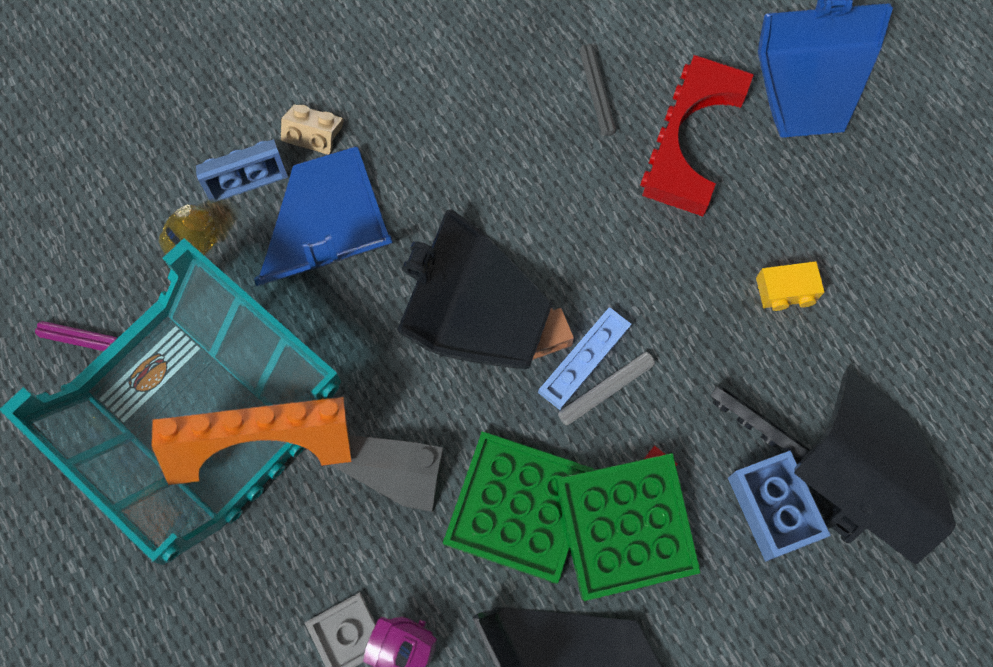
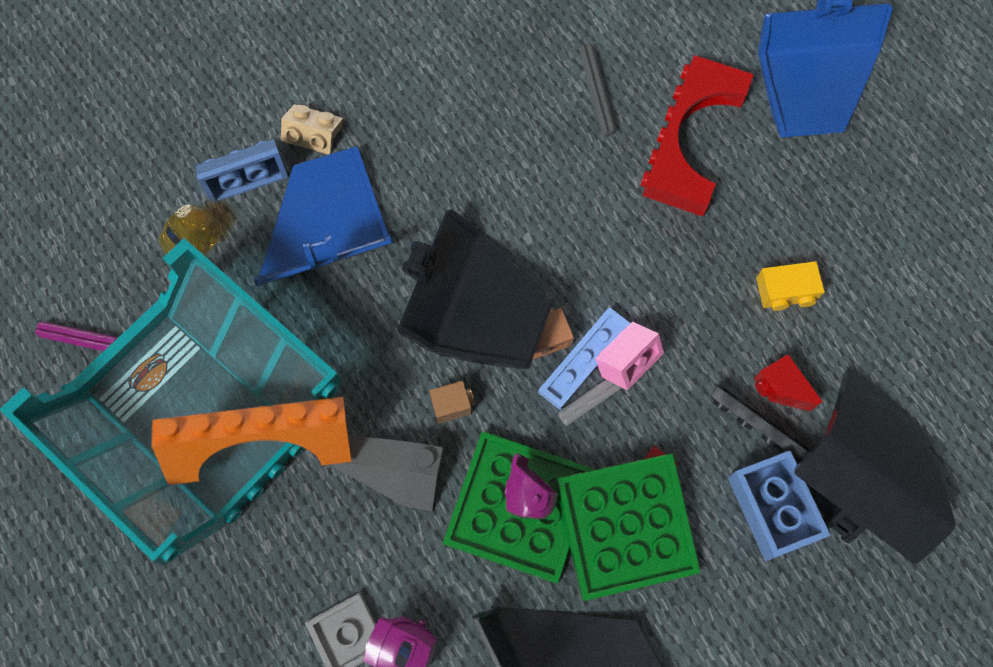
none -> medium nougat brick [429,381,475,424]
none -> magenta helmet [505,453,558,519]
none -> bright pink brick [595,322,664,390]
none -> red slope [754,355,823,411]

